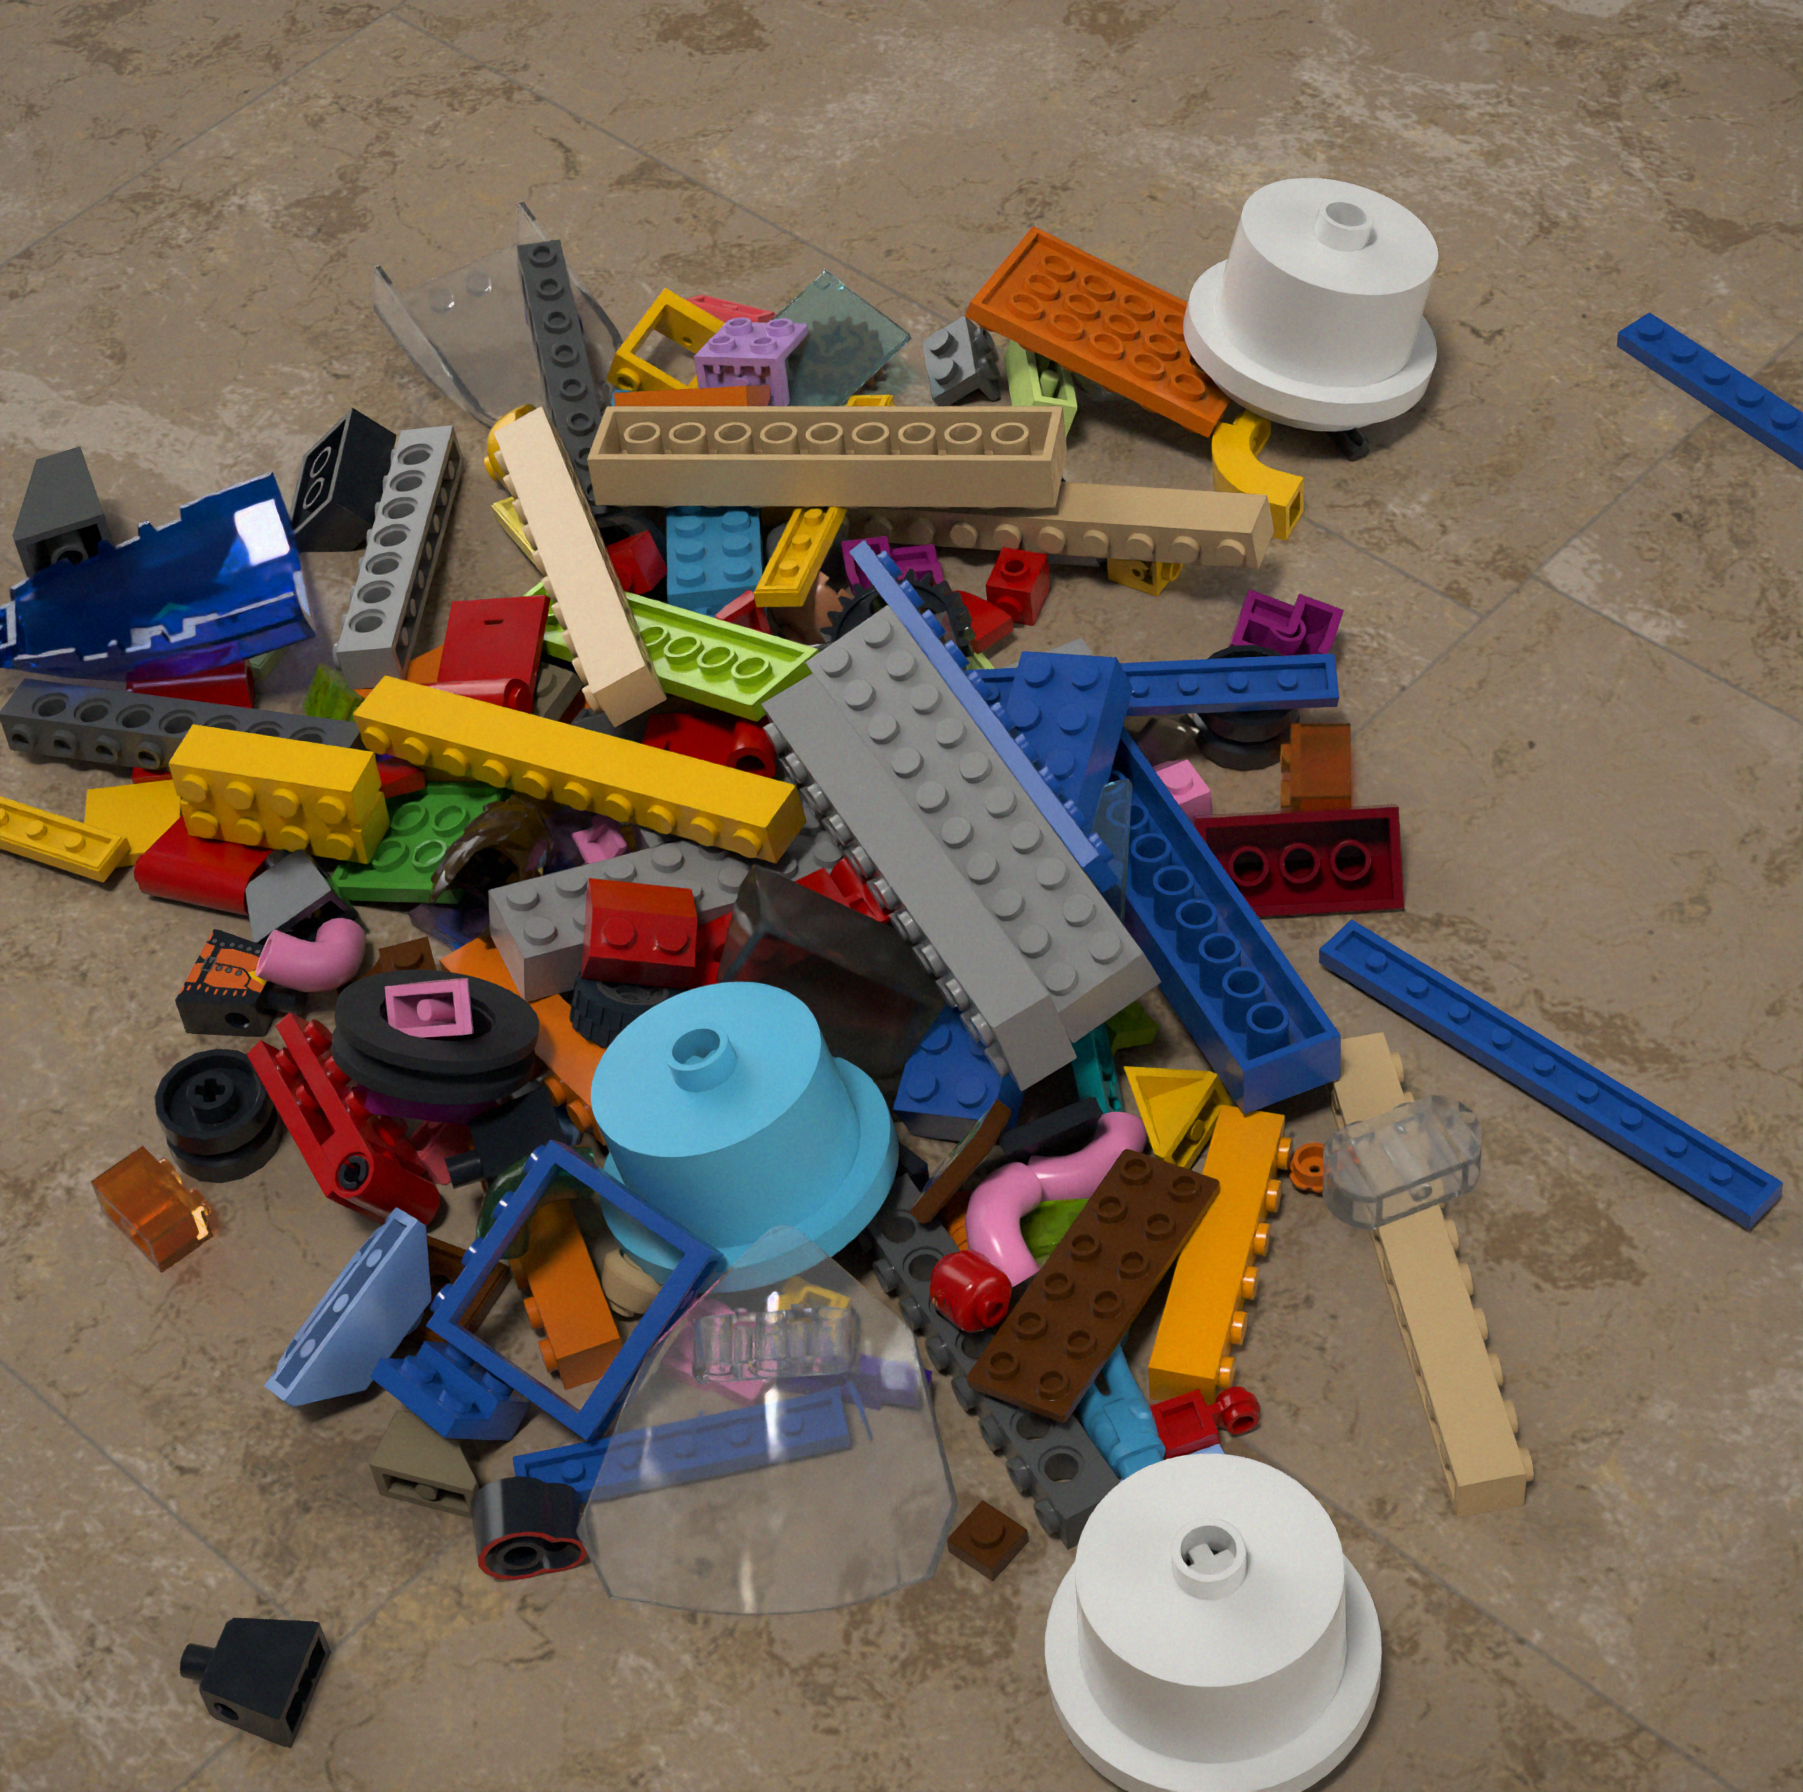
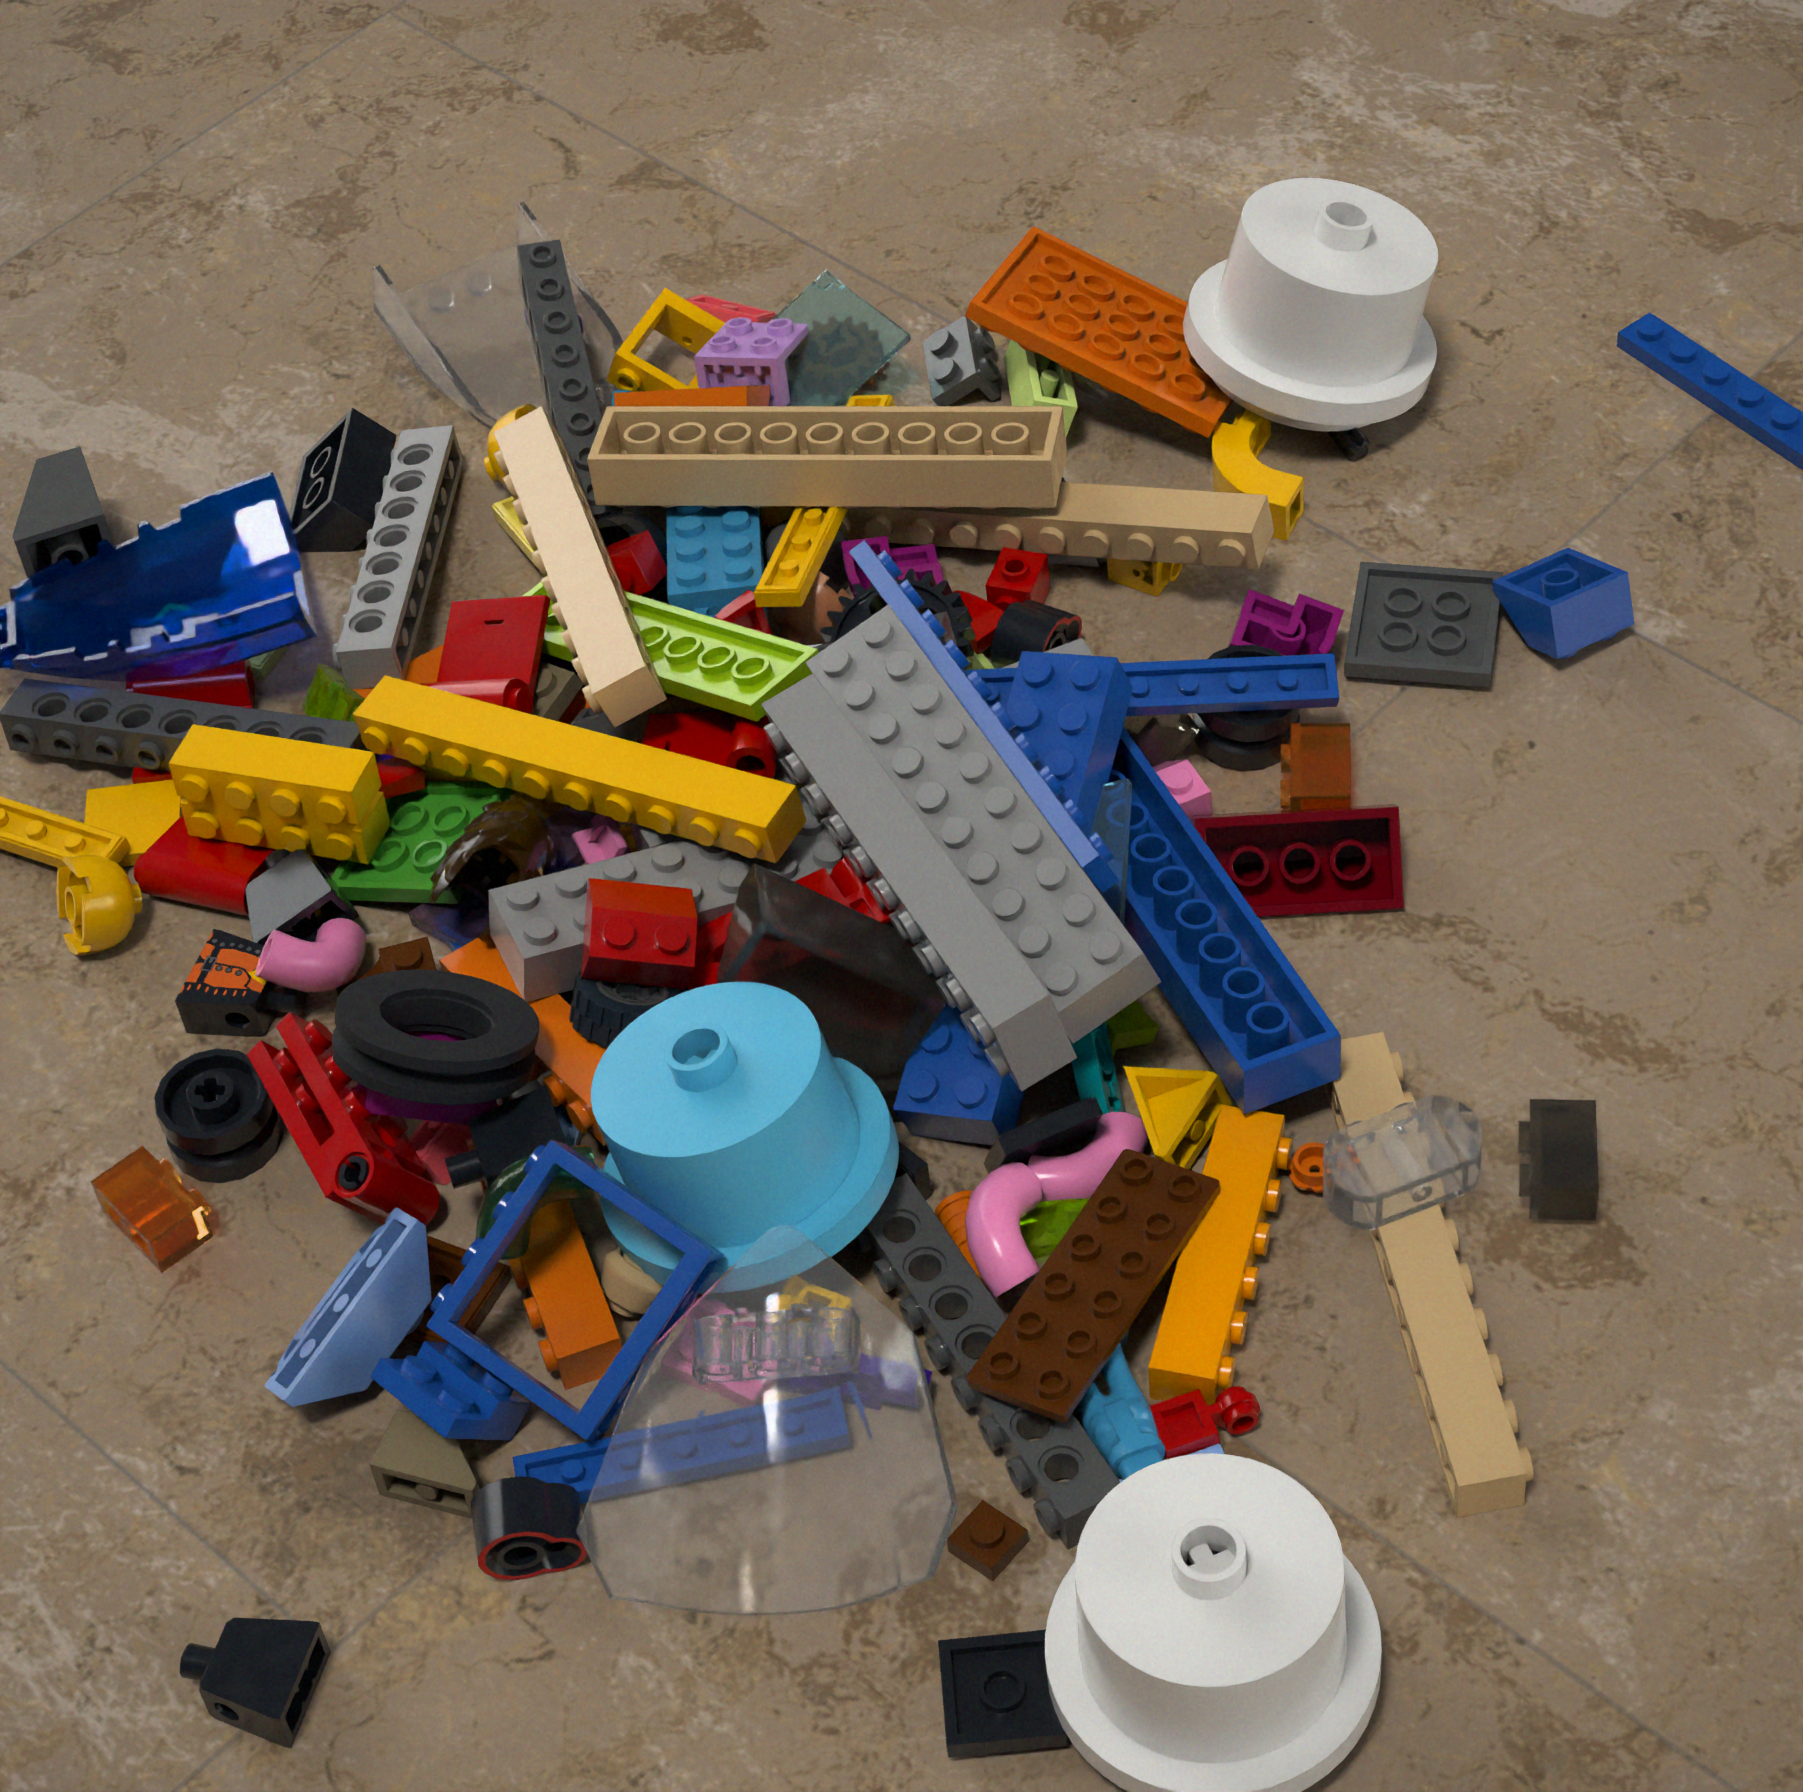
bright pink slope [385,978,473,1038] -> none
reddish brown tile [909,1099,1012,1224] -> none
red head [929,1249,1012,1333] -> none
blue plate [1319,919,1783,1229] -> none
none -> yellow cylinder [56,855,142,955]
none -> black plate [938,1630,1068,1758]
none -> black piece [990,599,1082,669]
none -> dark grey plate [1344,562,1503,687]
none -> blue slope [1492,548,1634,659]
none -> clear smoke brick [1517,1099,1599,1220]

